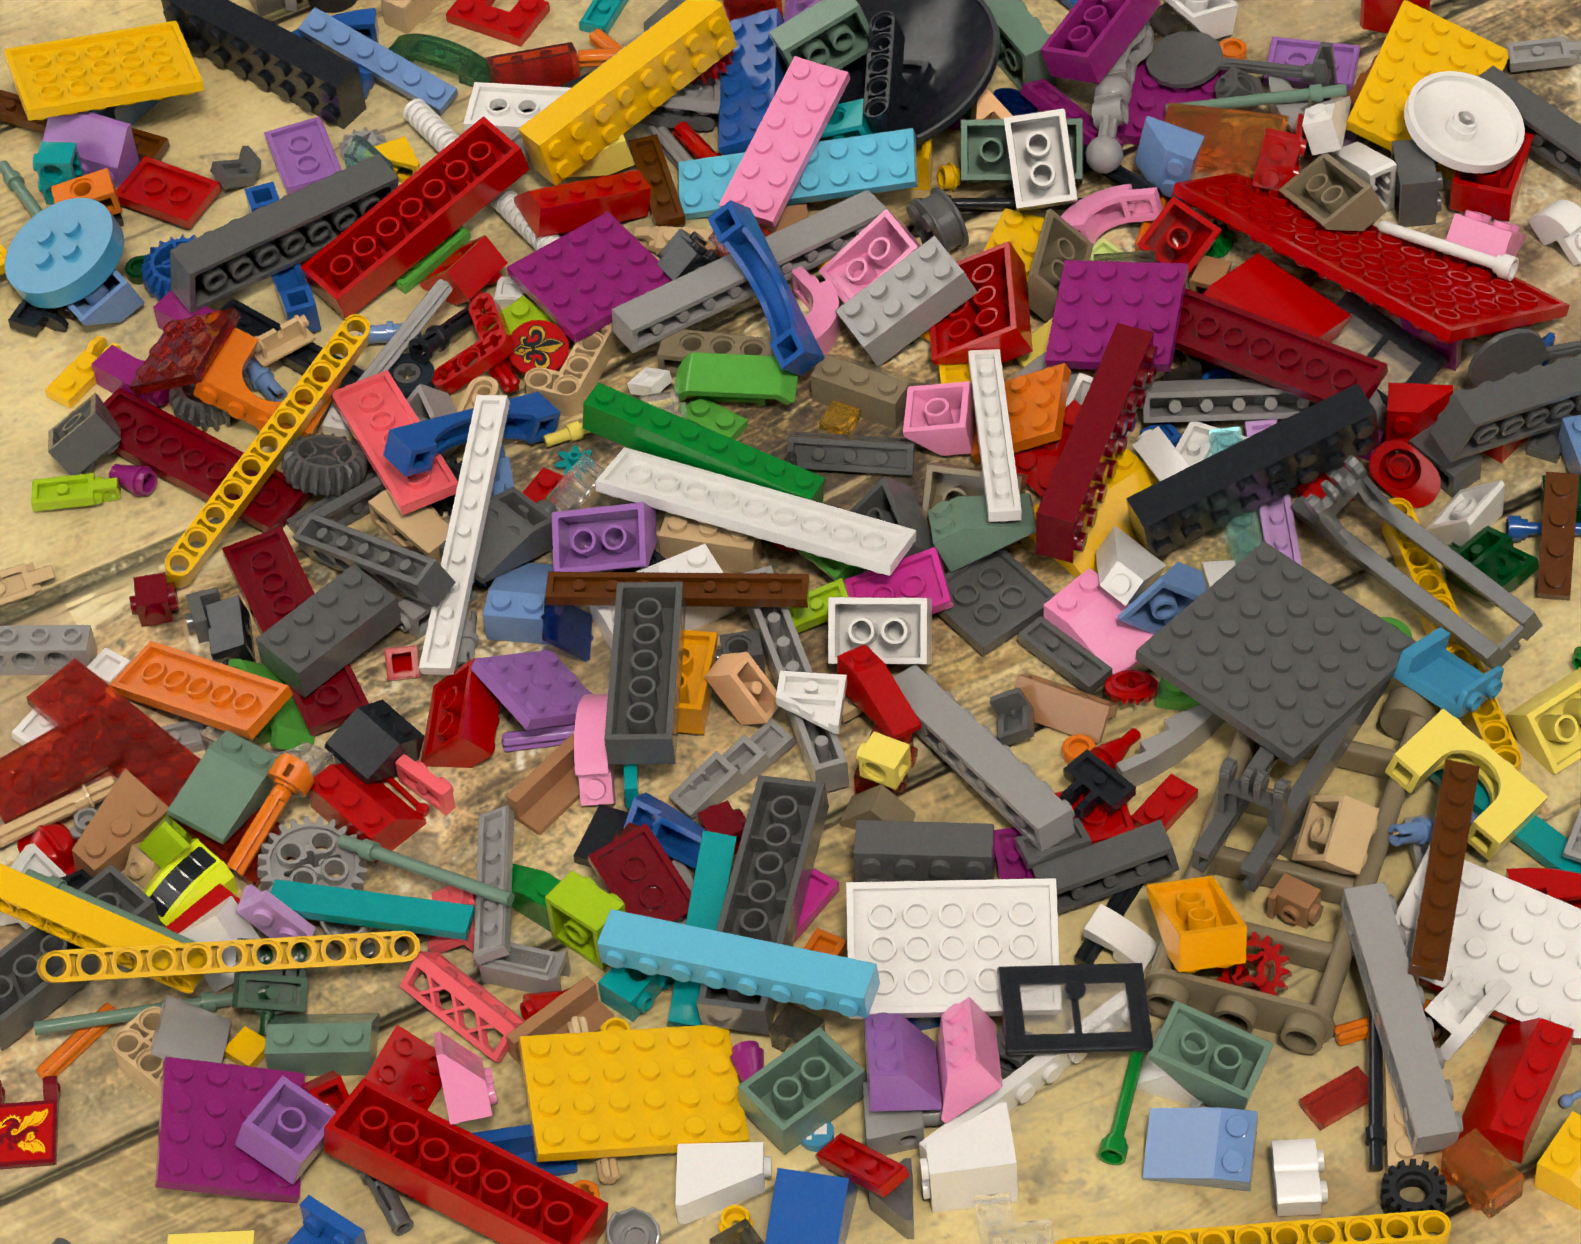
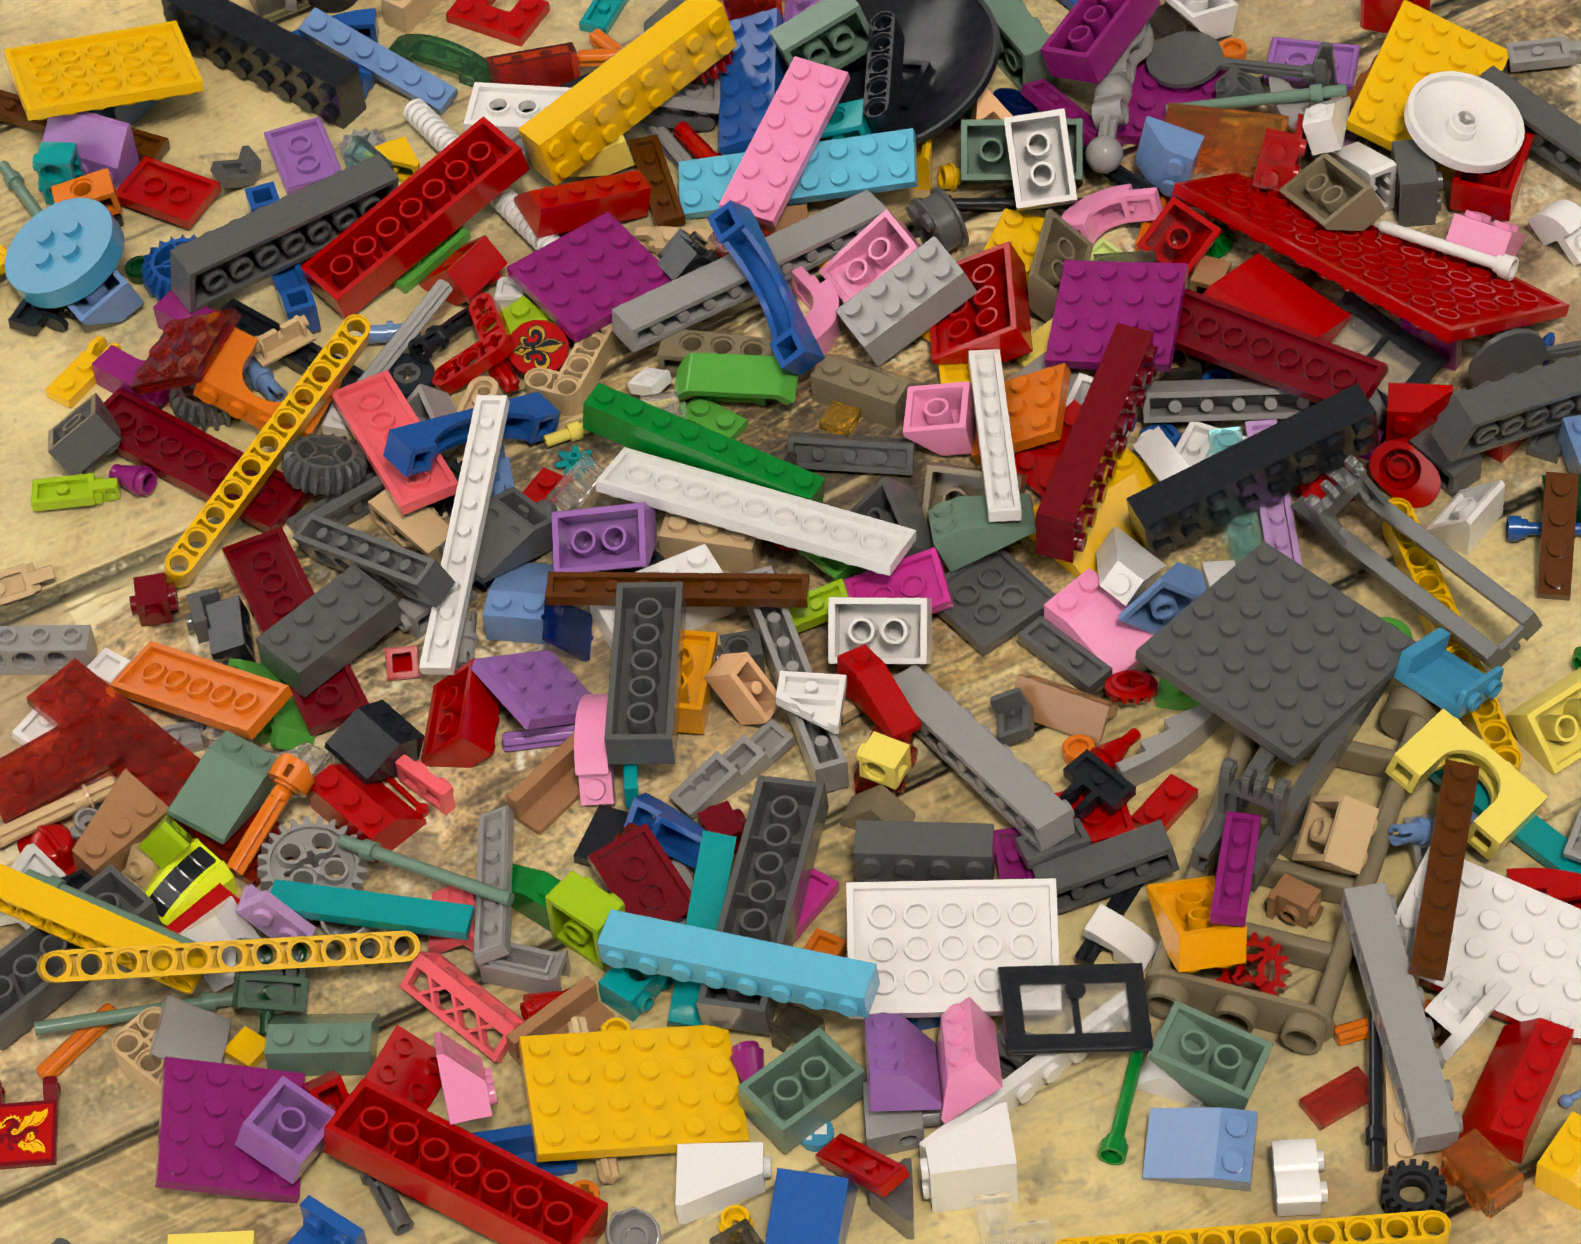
dark green plate [1444,525,1539,602] -> none
none -> magenta plate [1210,811,1261,927]

